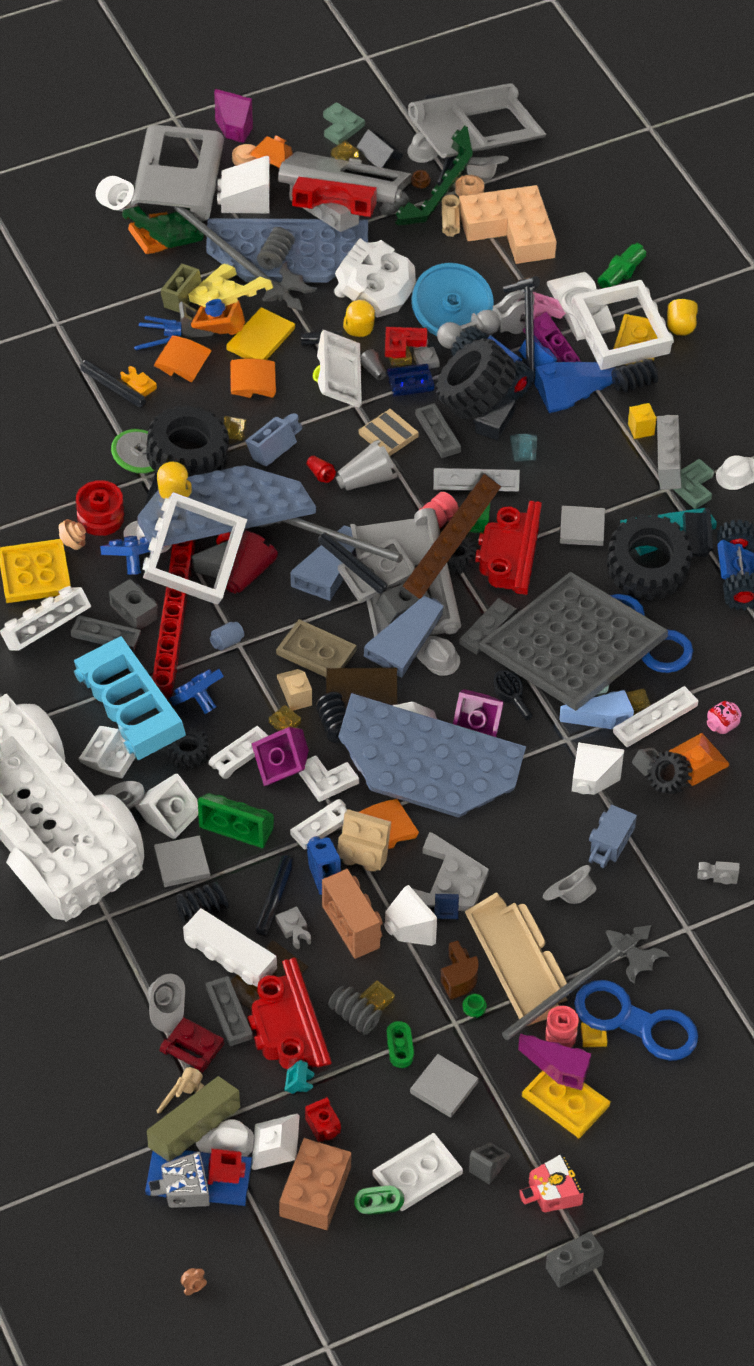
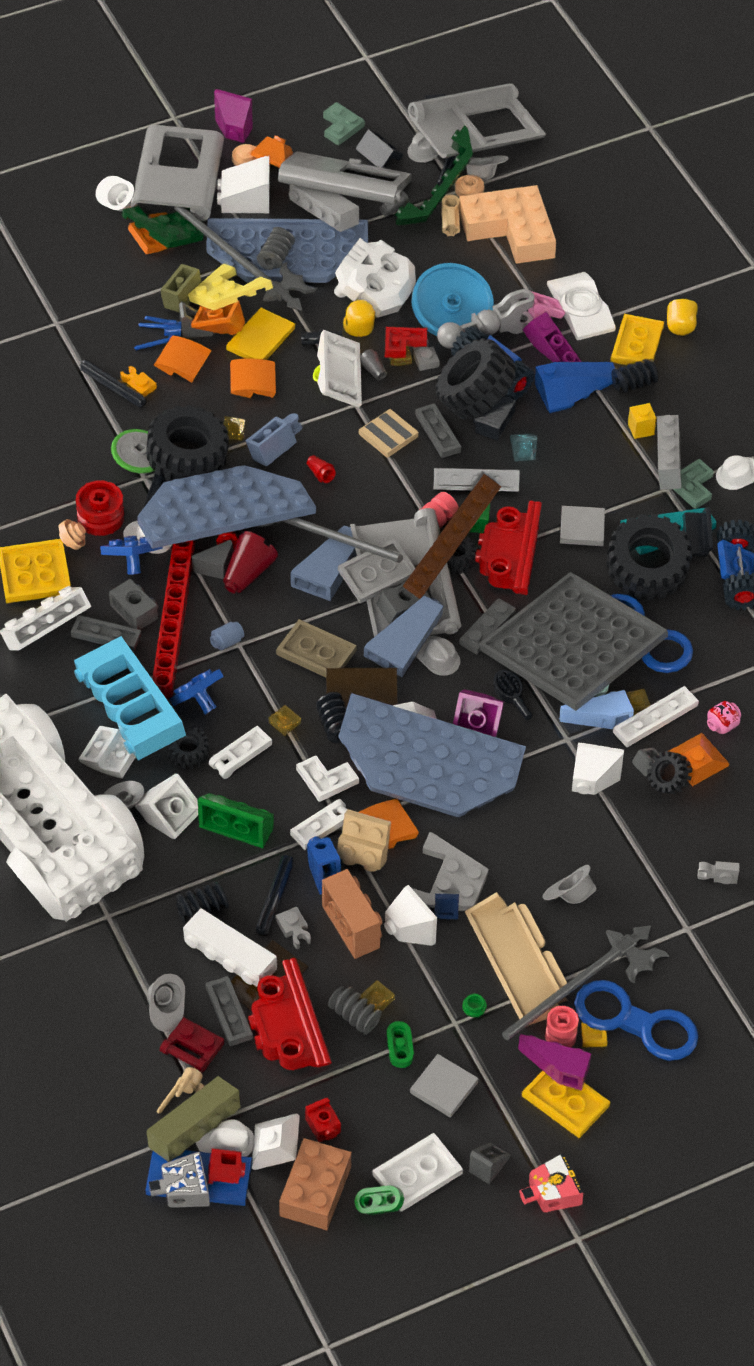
white window [142,492,247,605] -> none
light grey tile [154,835,210,887] -> none
yellow helmet [157,462,192,499] -> none
nougat plate [181,1268,207,1296] -> none
blue plate [205,299,226,317] -> none
magenta slope [251,727,309,786] -> none
tan slope [277,669,312,711] -> none
teal tile [285,1060,314,1094] -> none
red arch [292,177,377,217] -> none
black axle [318,532,387,594] -> none
clear yellow plate [331,141,359,161] -> none
light grey cone [335,439,397,491] -> none
clear blue plate [387,363,434,397] -> none
reddish brown plate [411,170,431,188] -> none
reddish brown brick [441,940,478,1000] -> none
black bar [503,276,540,384] -> none
blue slope [519,335,557,369] -> none
dark grey brick [546,1231,604,1288] -> none
white window [571,280,674,370] -> none
sand blue brick [589,805,637,868] -> none
green piece [598,243,646,289] -> none

